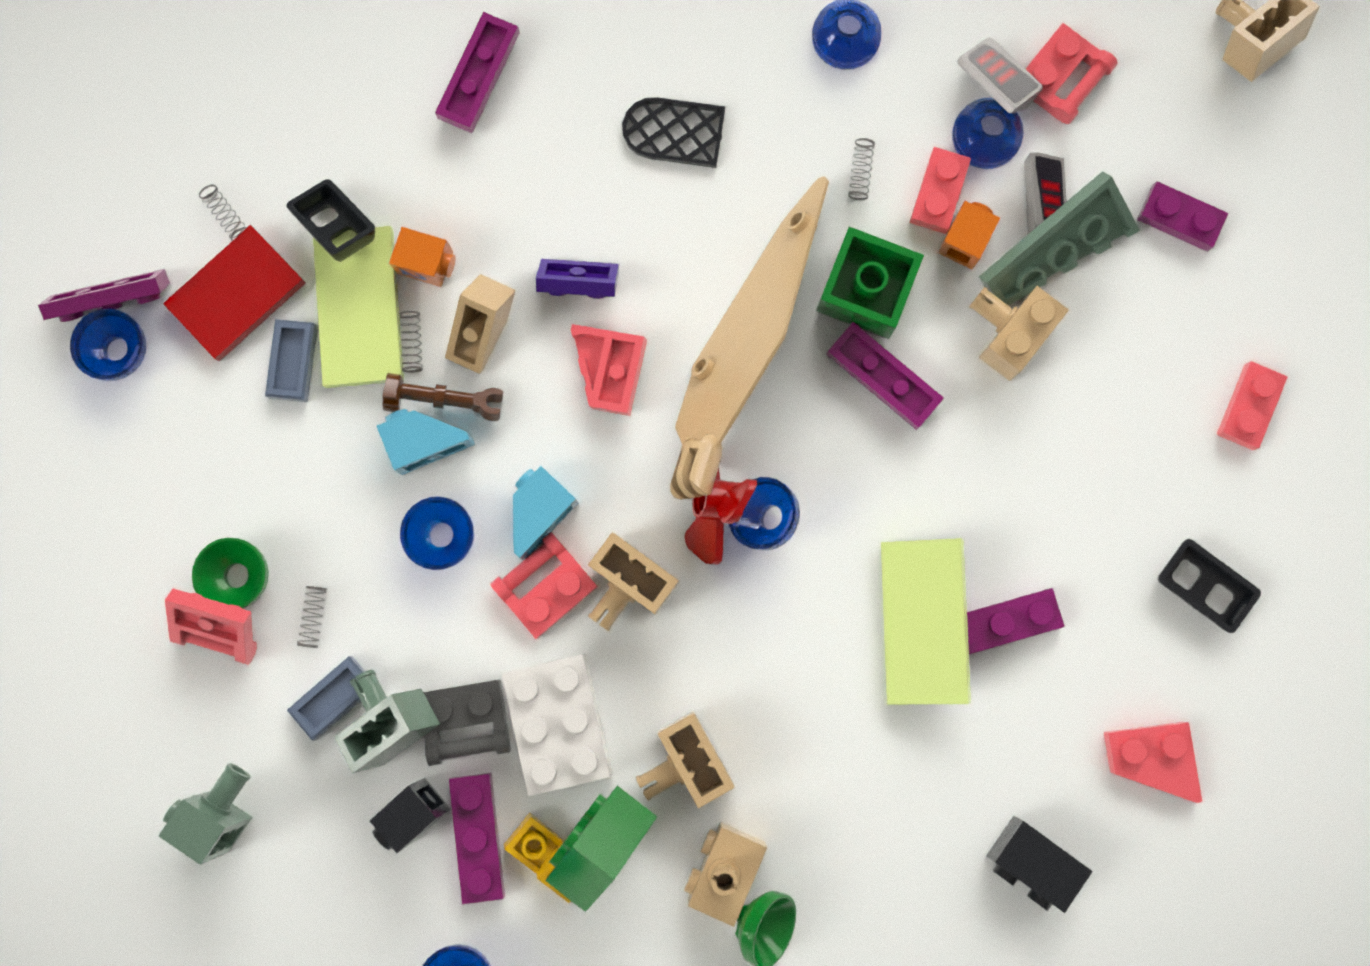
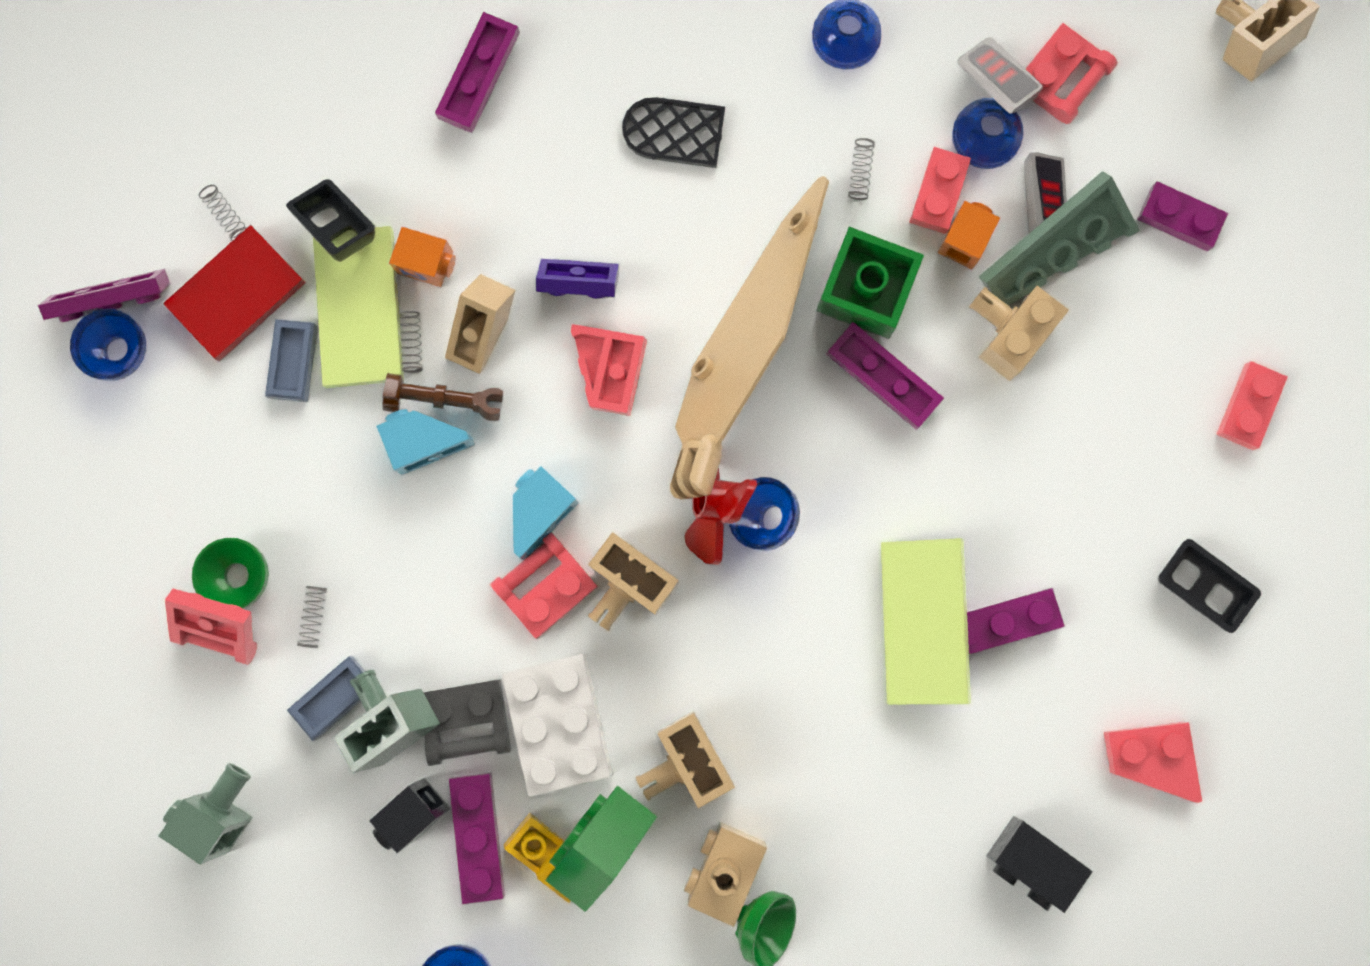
clear blue piece [400,496,475,570] -> none

